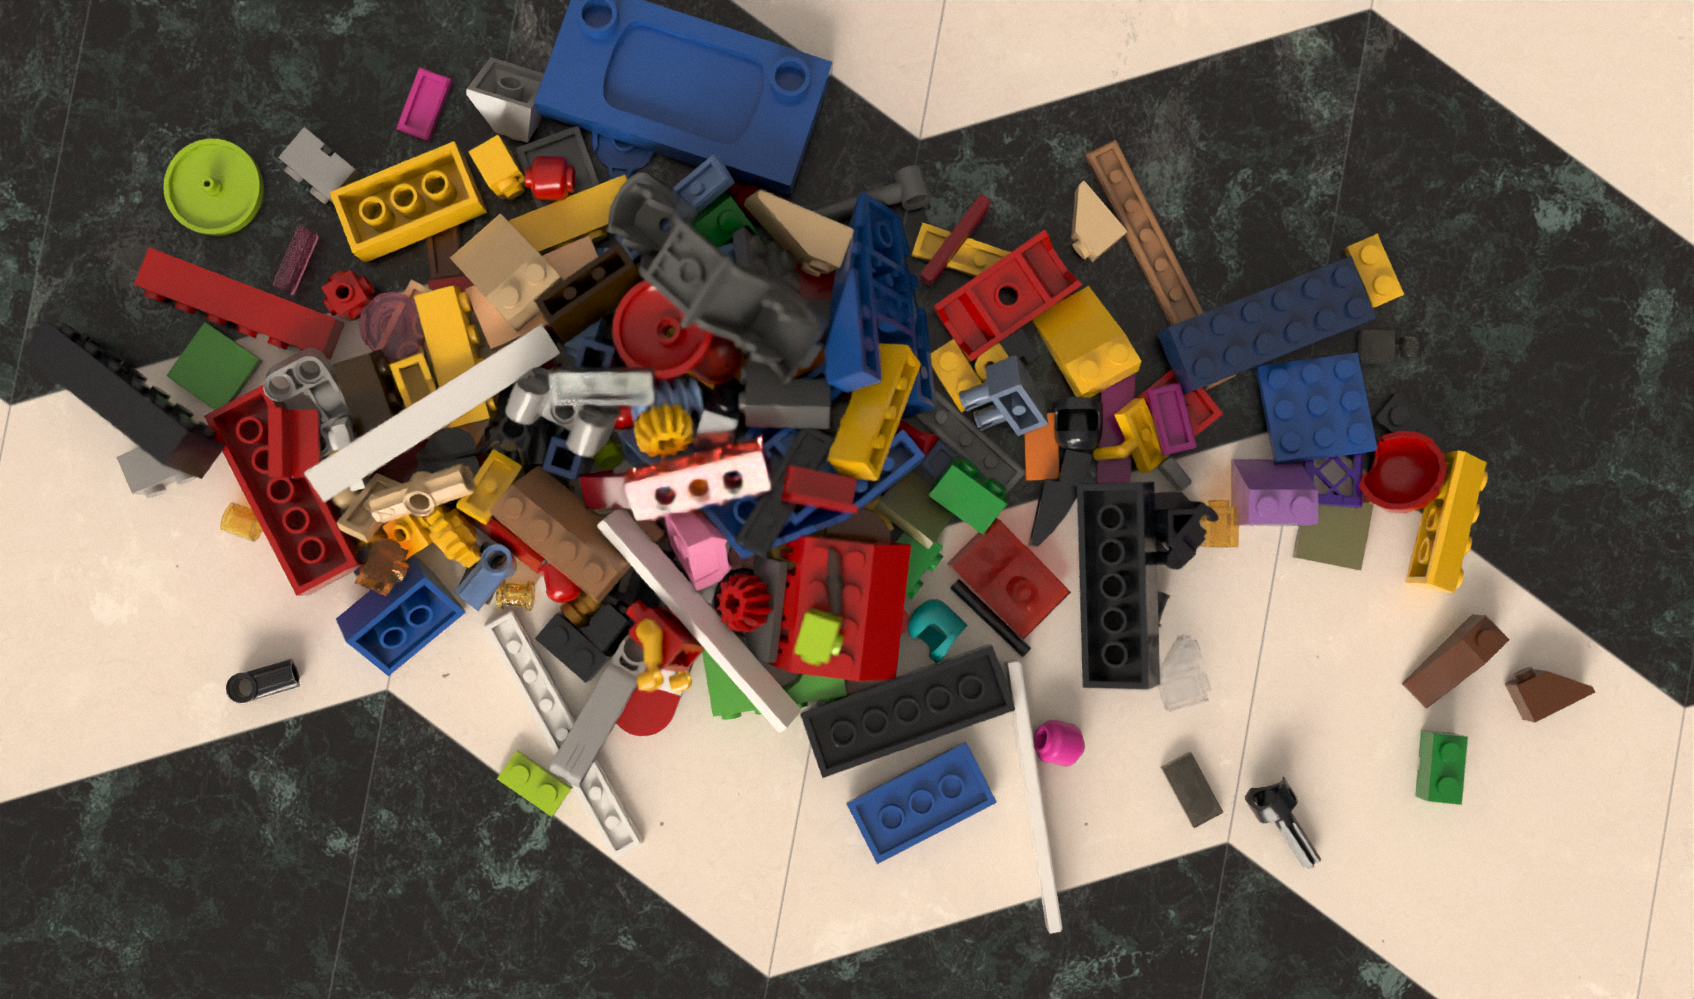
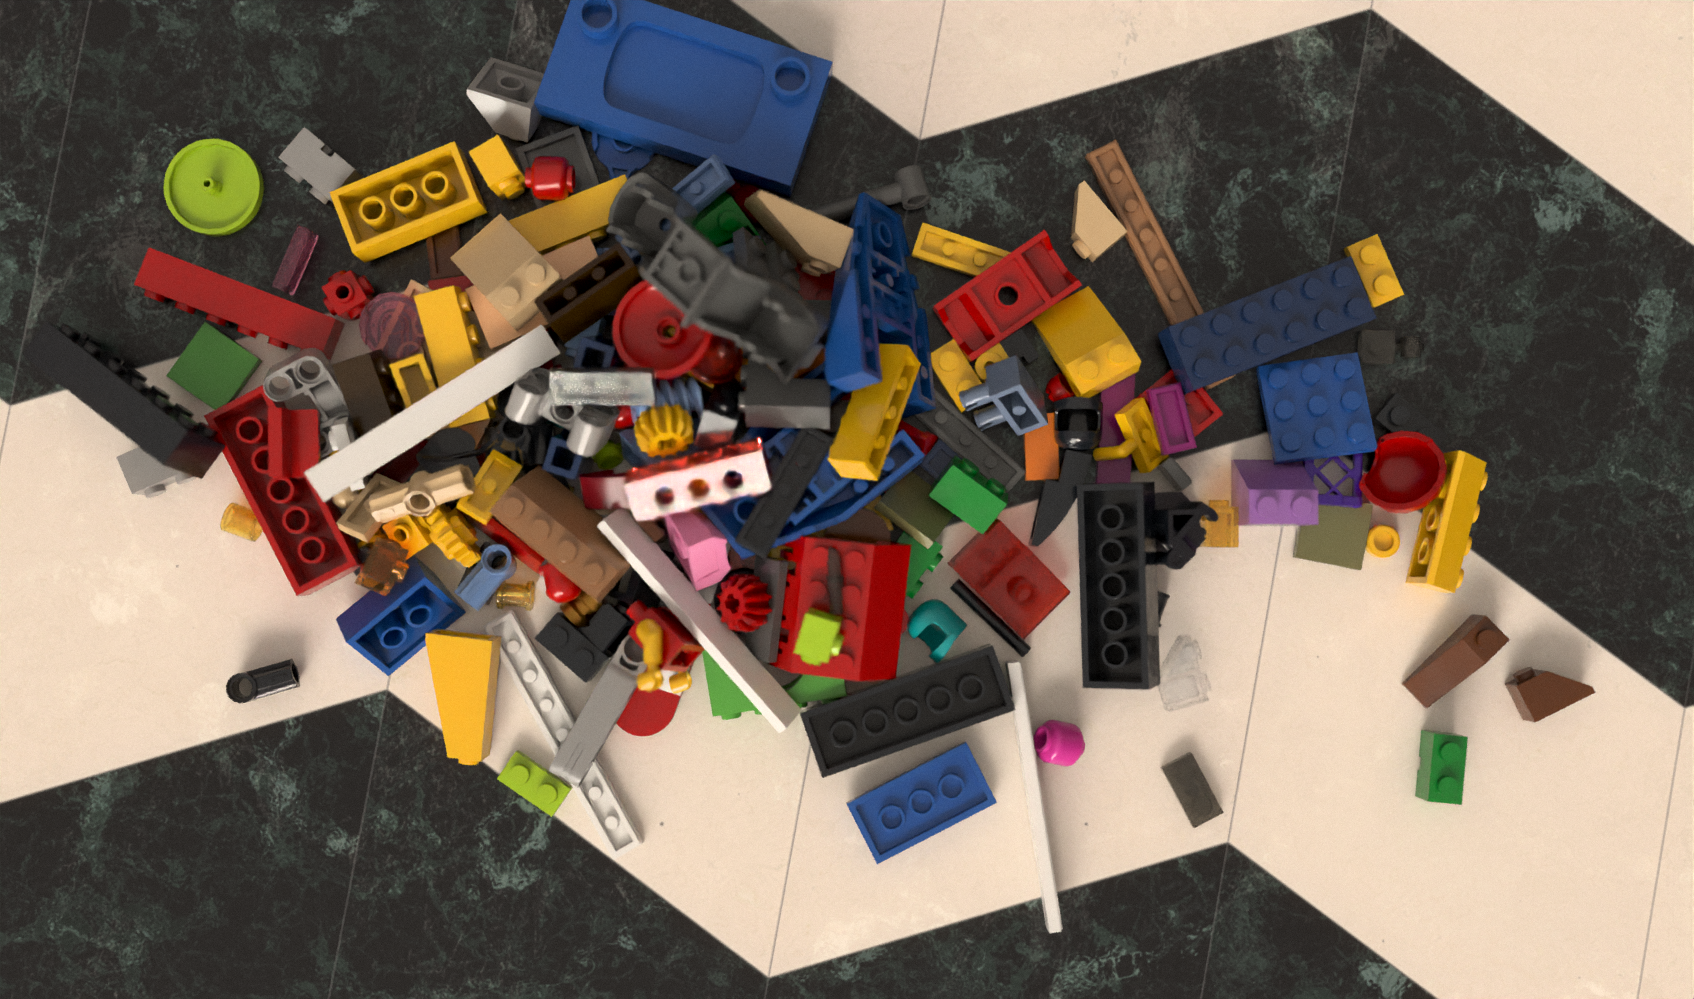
dark pink tile [396,67,453,143] -> none
red panel [781,466,859,513] -> none
dark red tile [920,193,991,286] -> none
black piece [1245,776,1321,869] -> none
none -> yellow slope [425,629,501,765]
none -> red hinge [1045,373,1074,402]
none -> yellow tile [1365,524,1400,558]

